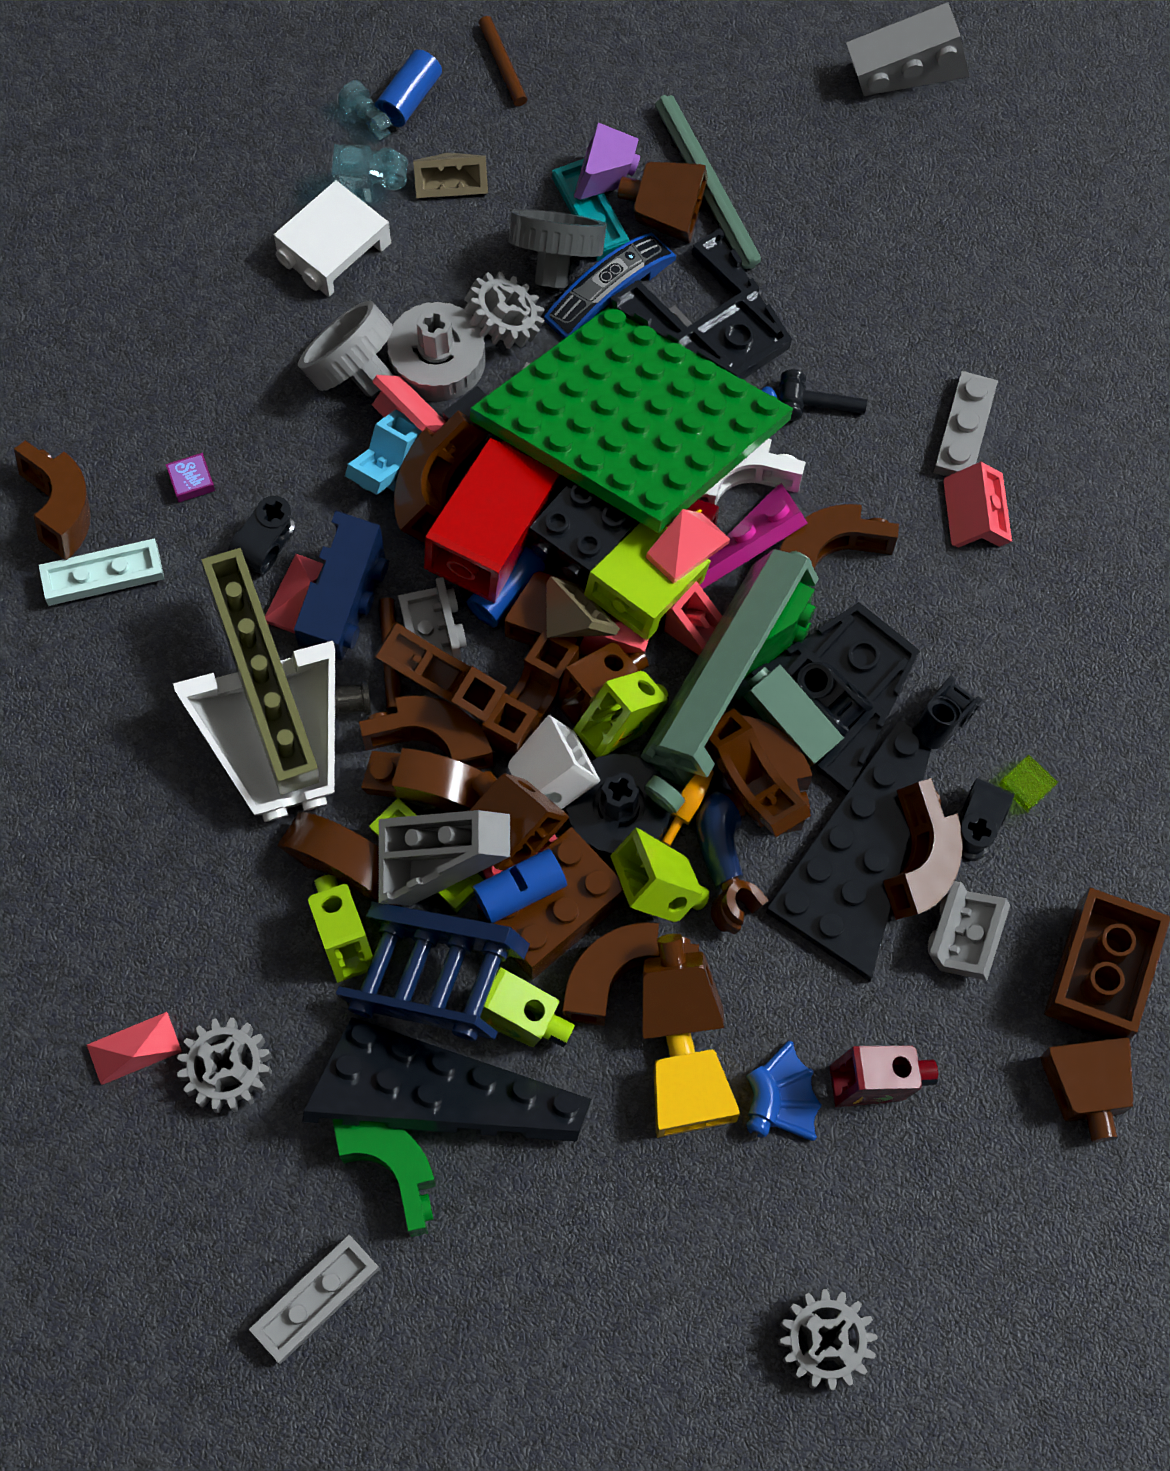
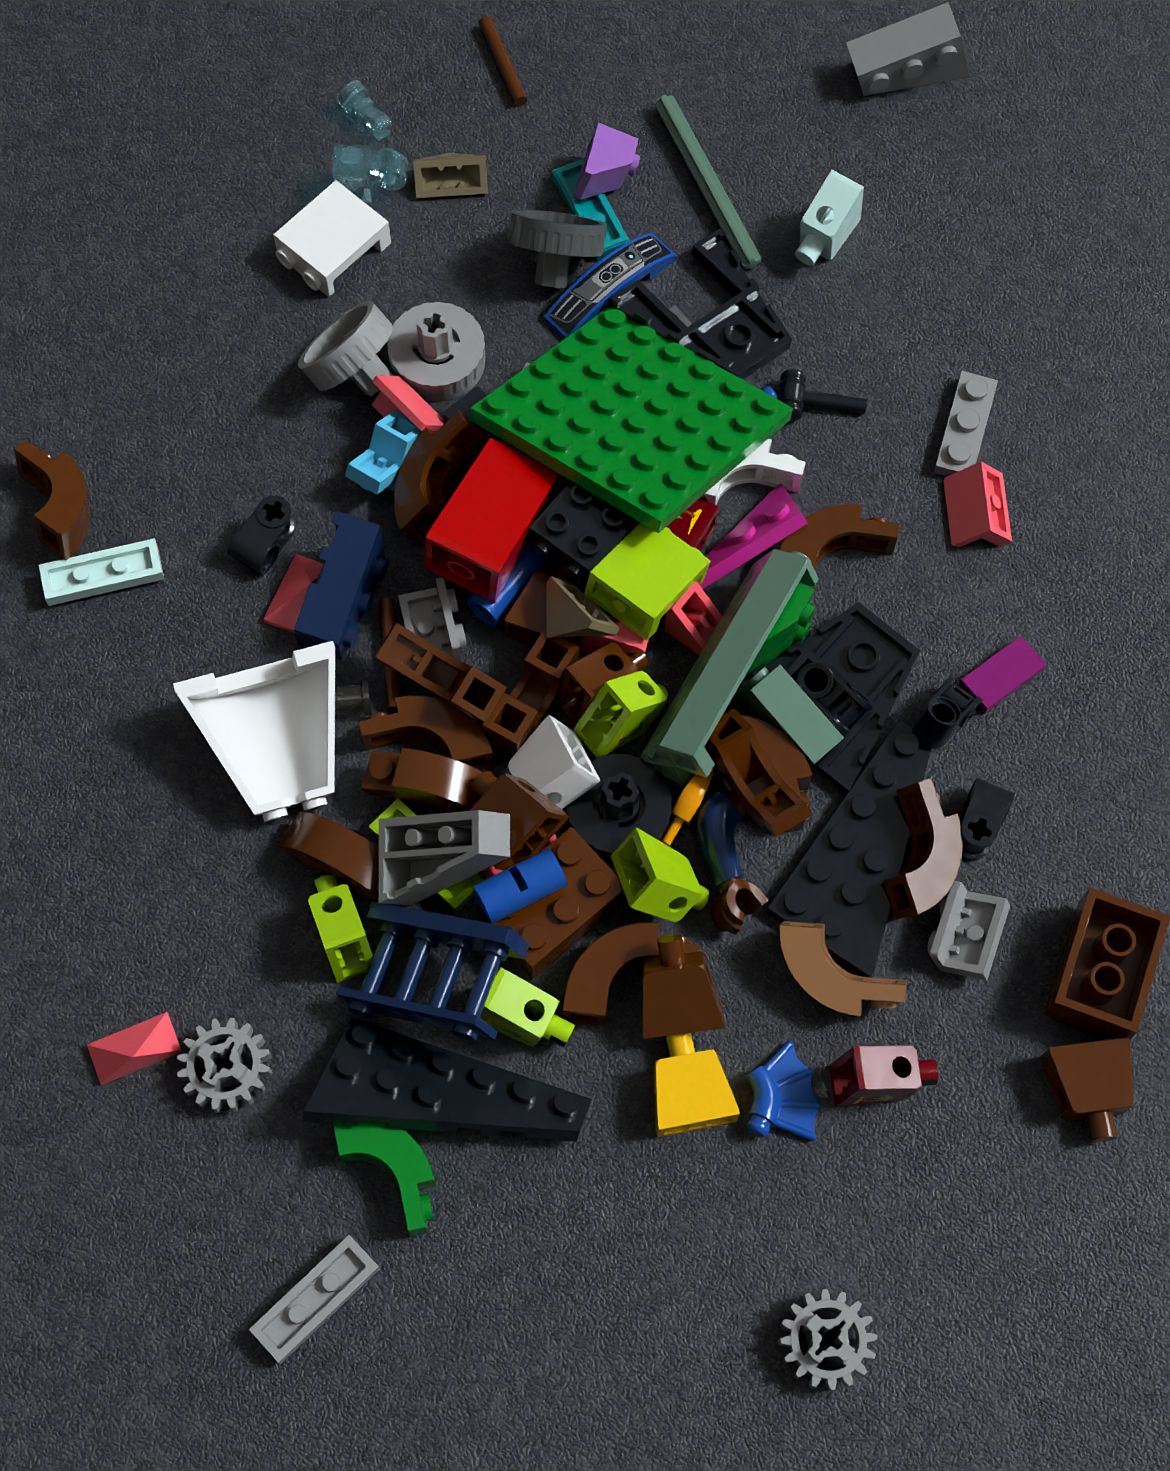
tile [166,453,215,502] -> none
olive brick [201,548,319,796] -> none
blue pin [375,49,442,127] -> none
light grey gear [464,272,544,349] -> none
reddish brown torso [618,162,708,243] -> none
sand green tile [644,775,685,813] -> none
coral slope [645,509,730,584] -> none
clear neon green tile [999,755,1058,812] -> none
none -> medium nougat arch [780,921,907,1016]
none -> light aqua torso [795,170,864,266]
none -> magenta tile [959,636,1047,713]

